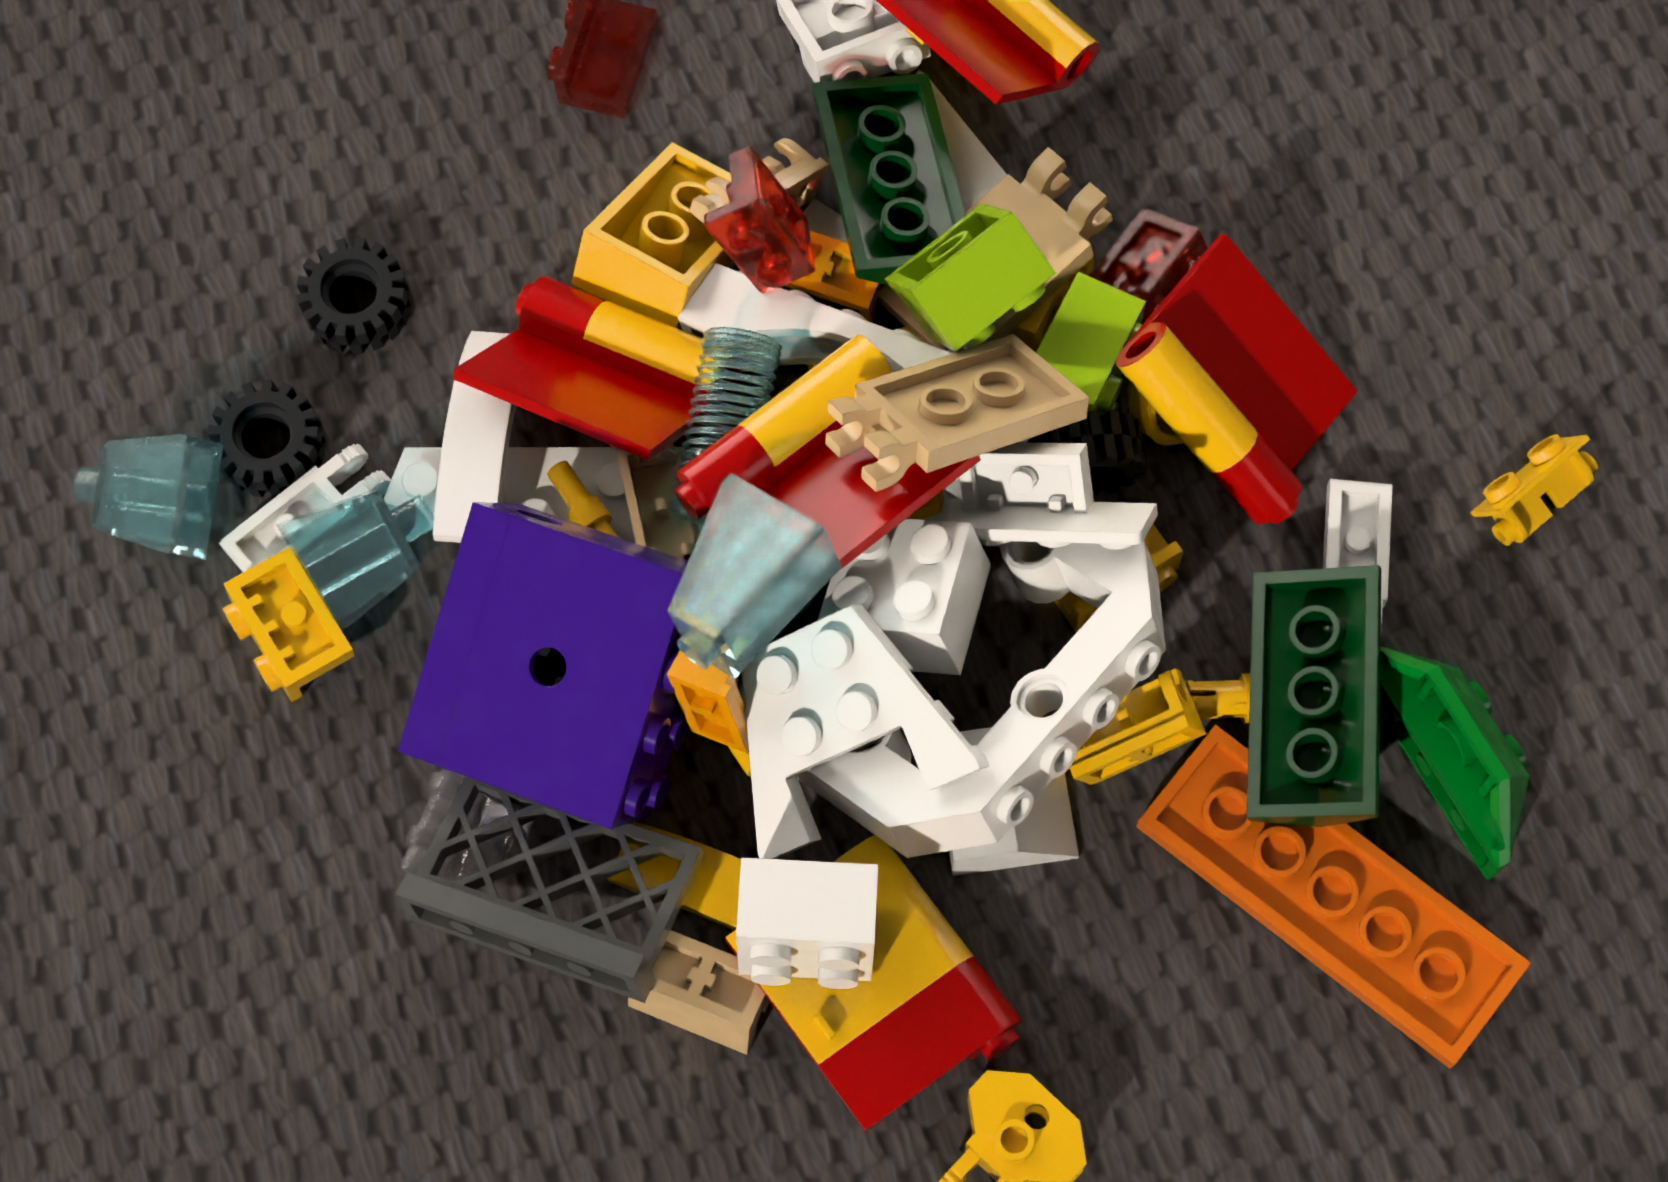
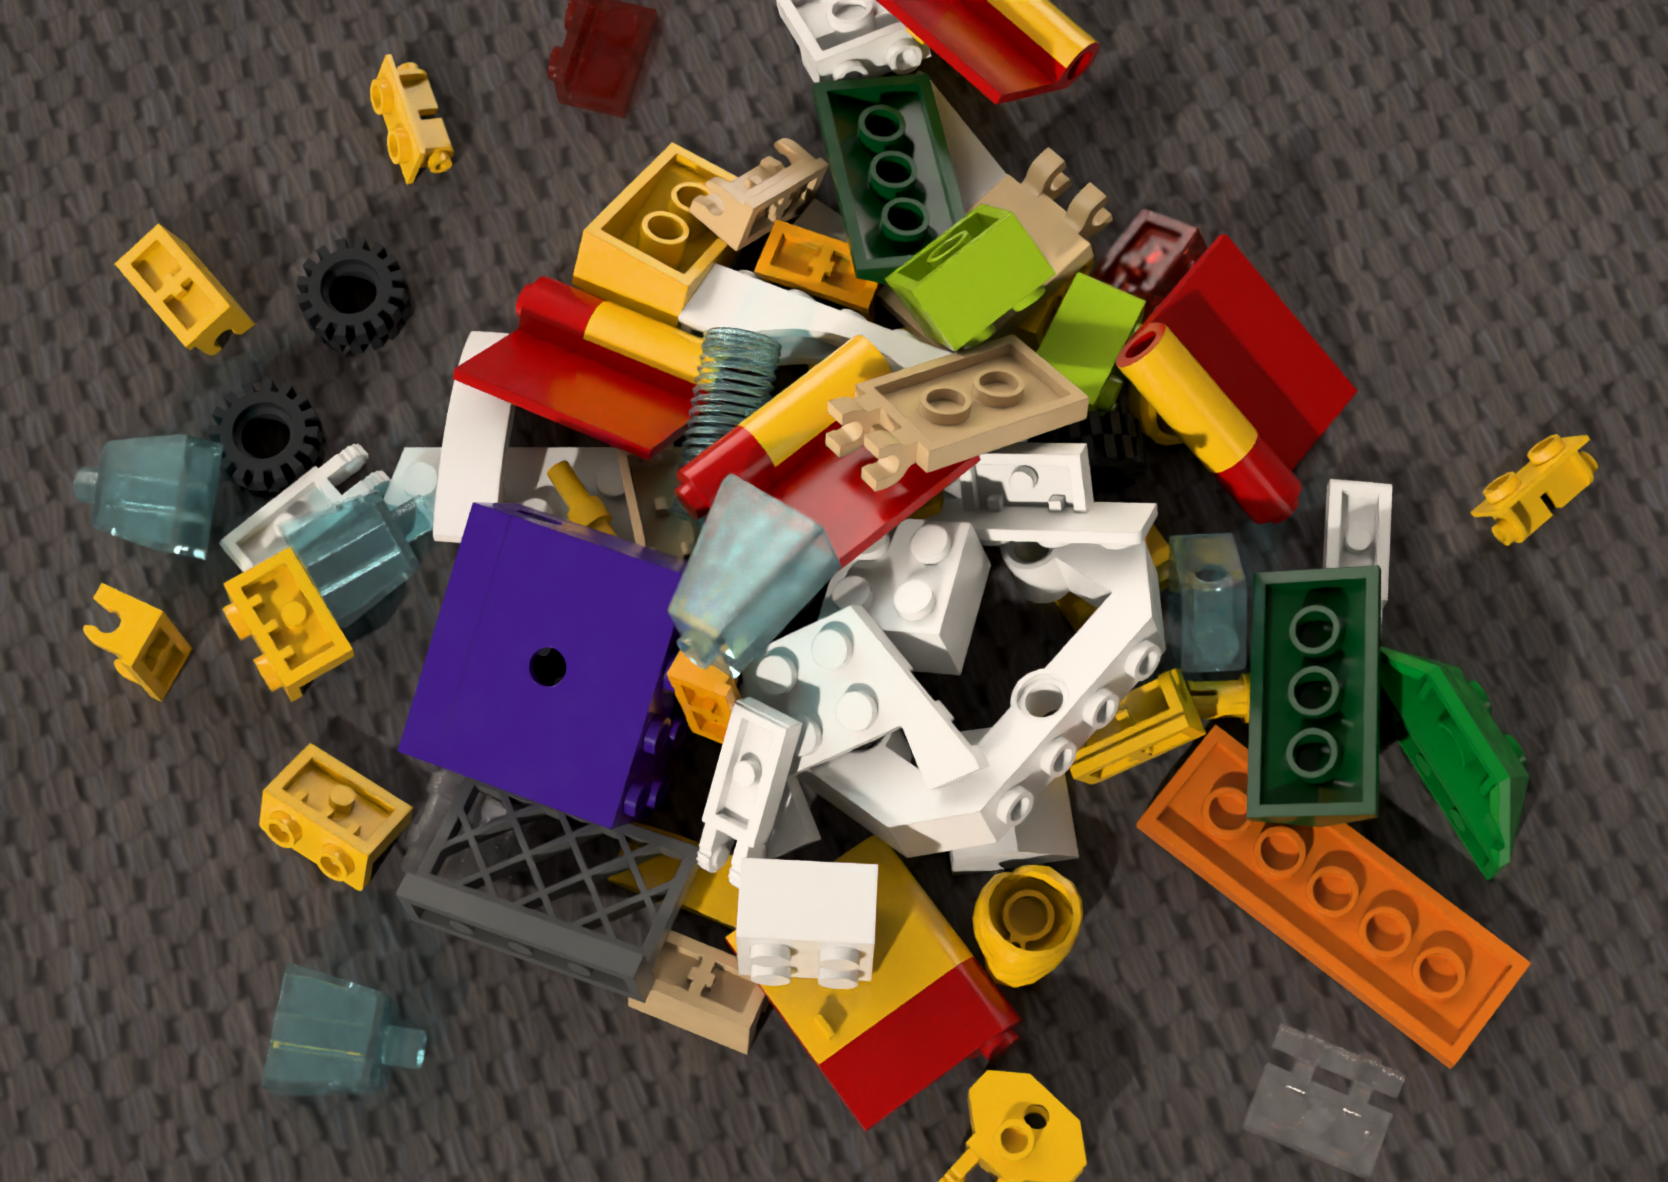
clear red bracket [704,145,816,293] -> none
none -> yellow hinge [83,583,192,702]
none -> yellow hinge [115,223,255,355]
none -> yellow bracket [259,743,414,891]
none -> clear light blue torso [261,963,426,1097]
none -> yellow hinge [370,54,454,185]
none -> white hinge [696,697,803,888]
none -> yellow hair [973,864,1083,988]
none -> clear light blue torso [1169,533,1247,673]
none -> clear plate [1241,1023,1406,1180]

